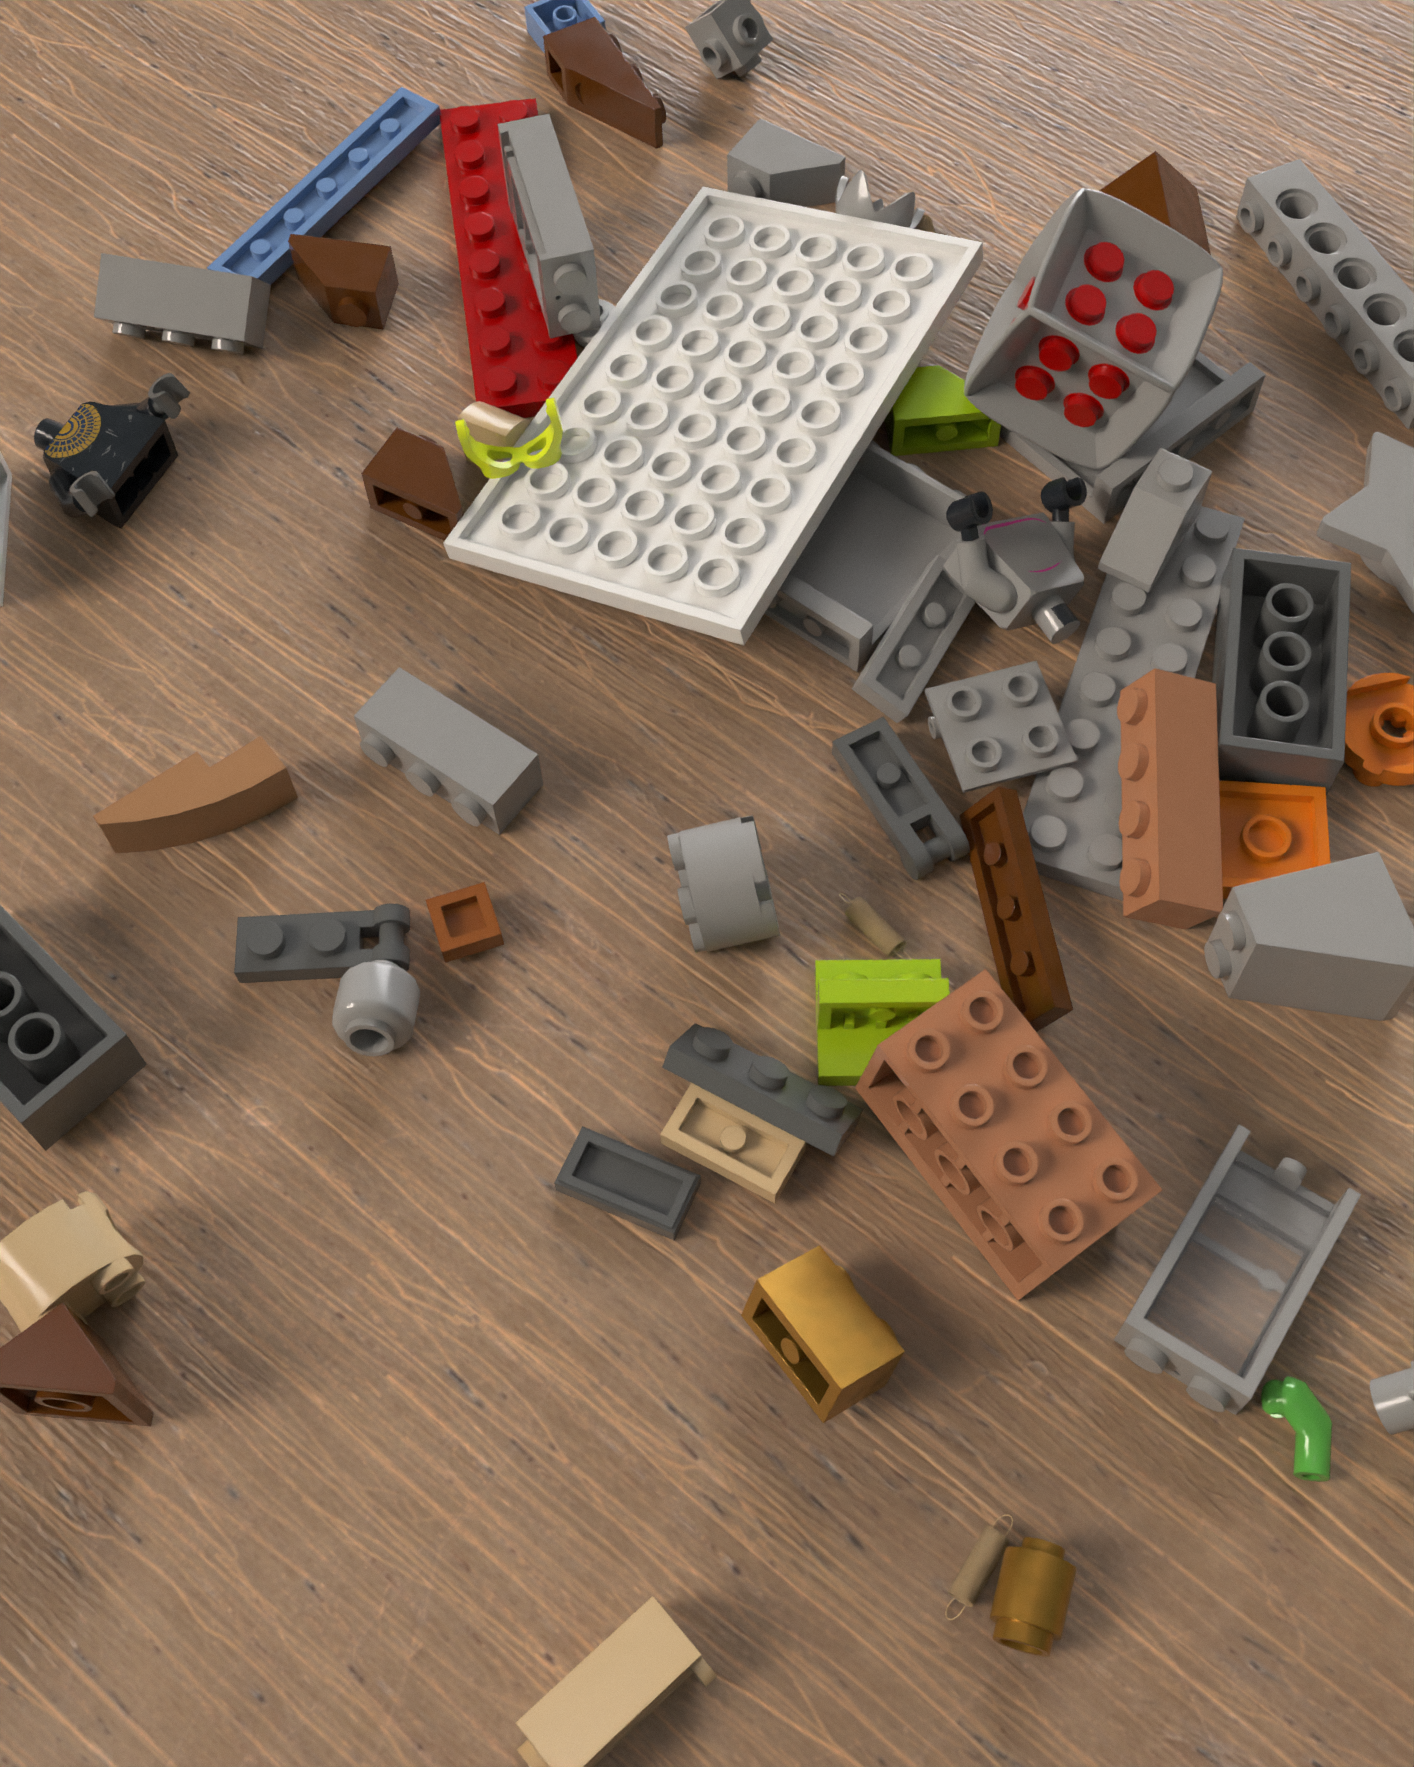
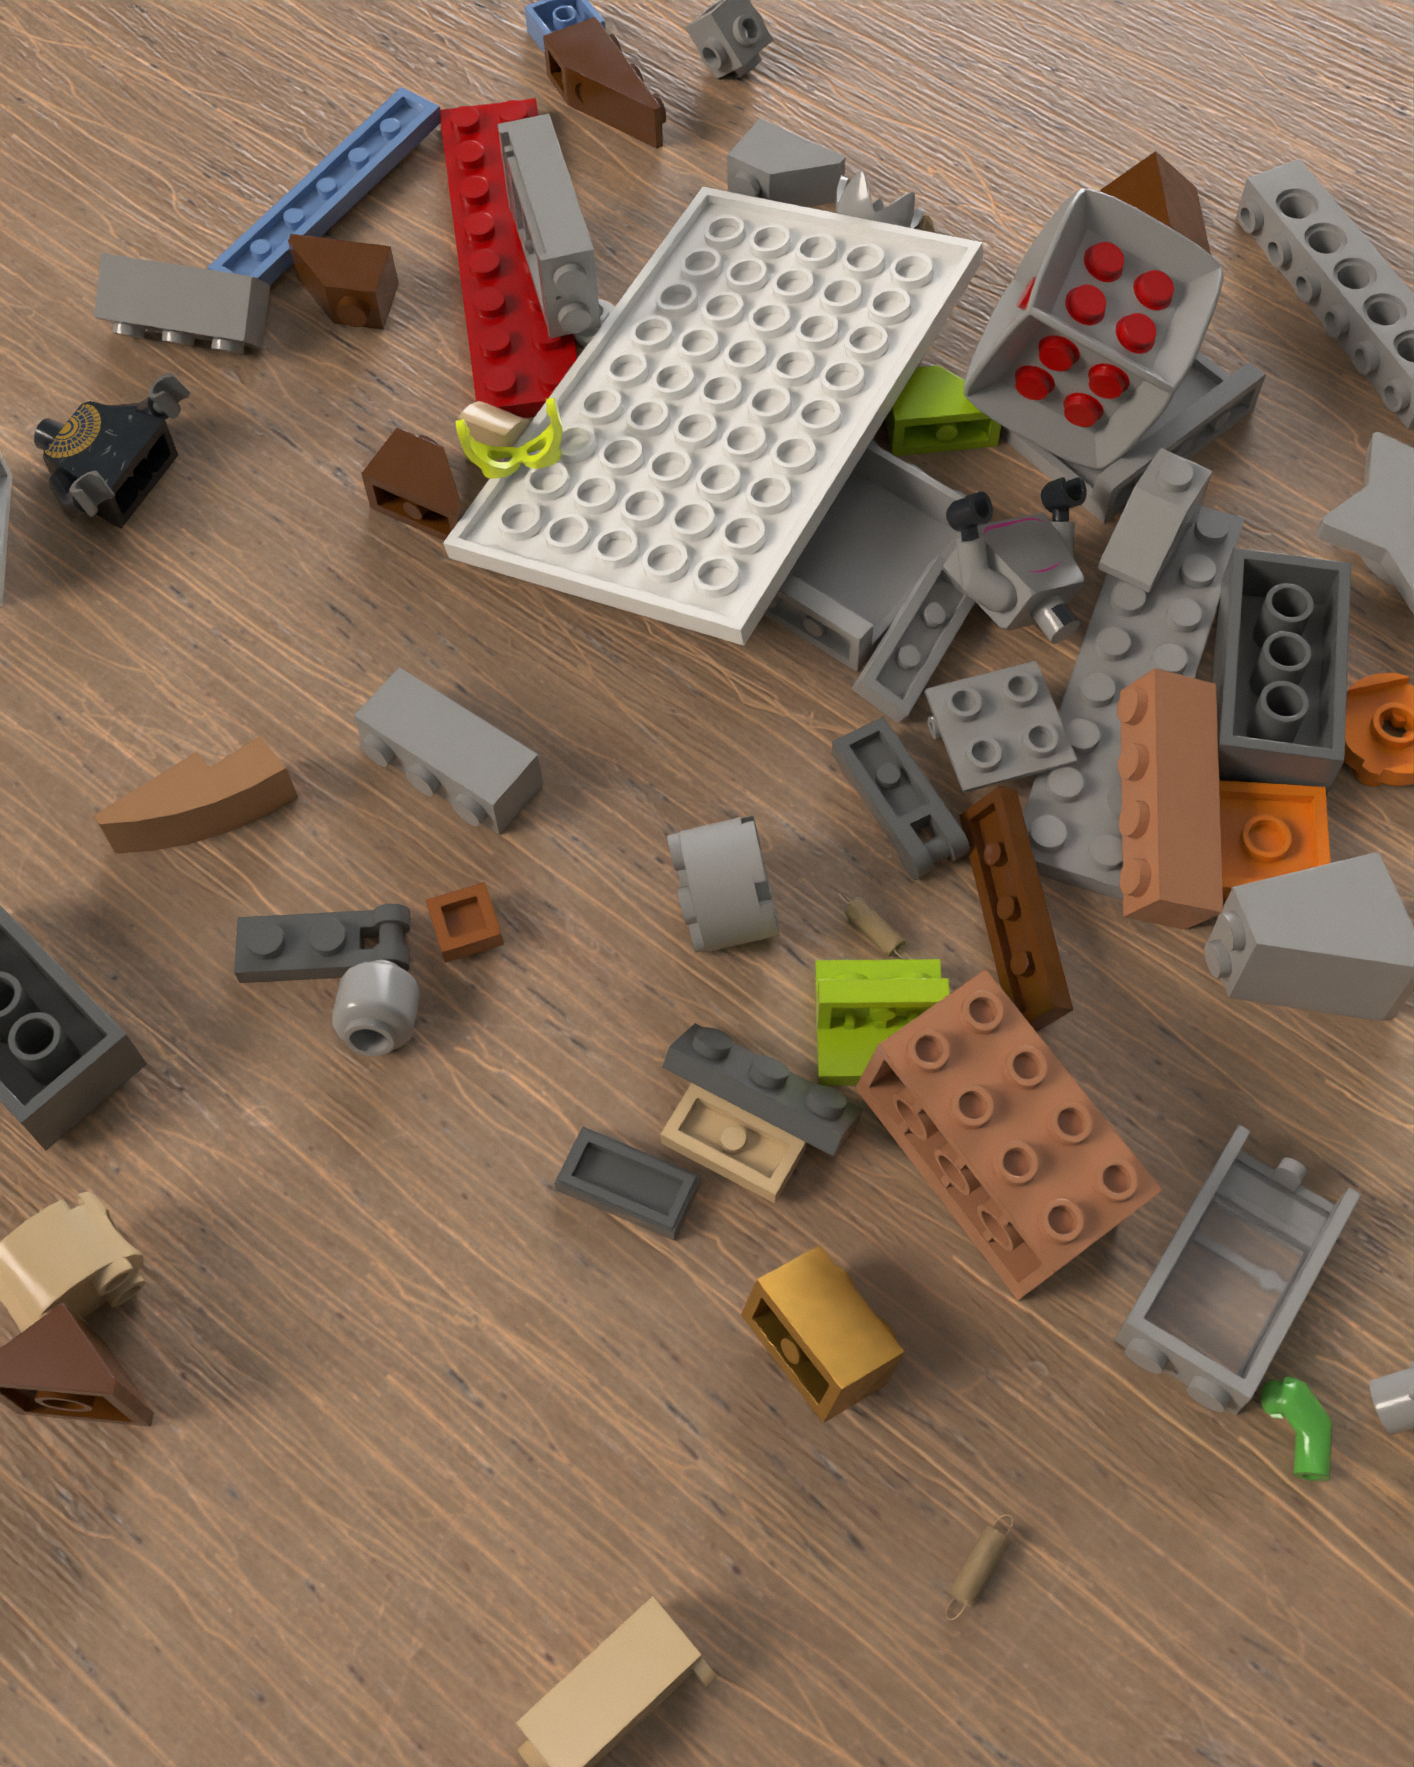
pearl gold brick [989,1537,1077,1657] -> none

